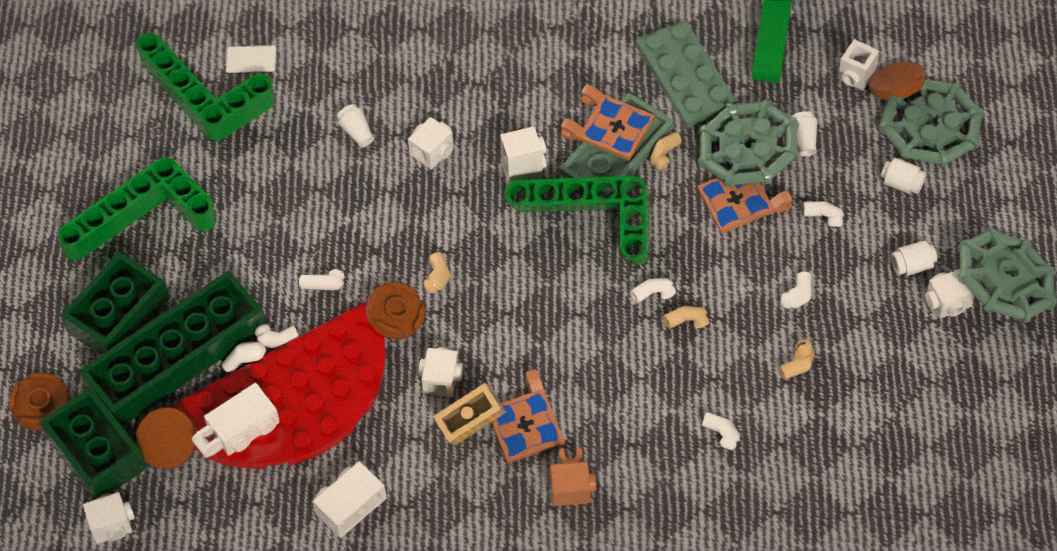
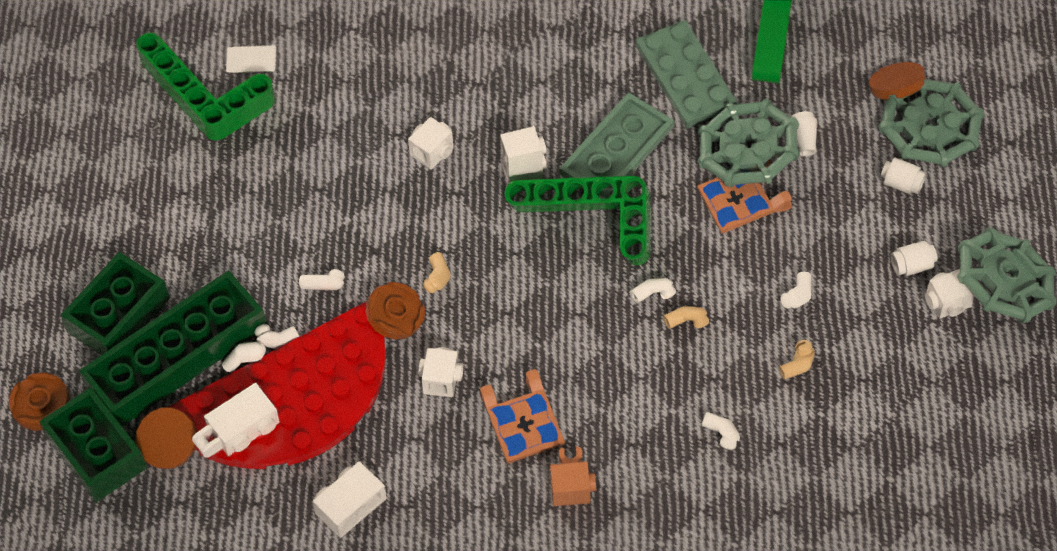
green beam [57,157,217,261] -> none
white brick [83,492,135,544] -> none
white cone [337,104,374,148] -> none
tan brick [433,383,507,445] -> none
nougat flag [561,85,655,161] -> none
tan arm [650,132,681,171] -> none
white arm [803,201,844,227] -> none
white brick [838,39,879,90] -> none

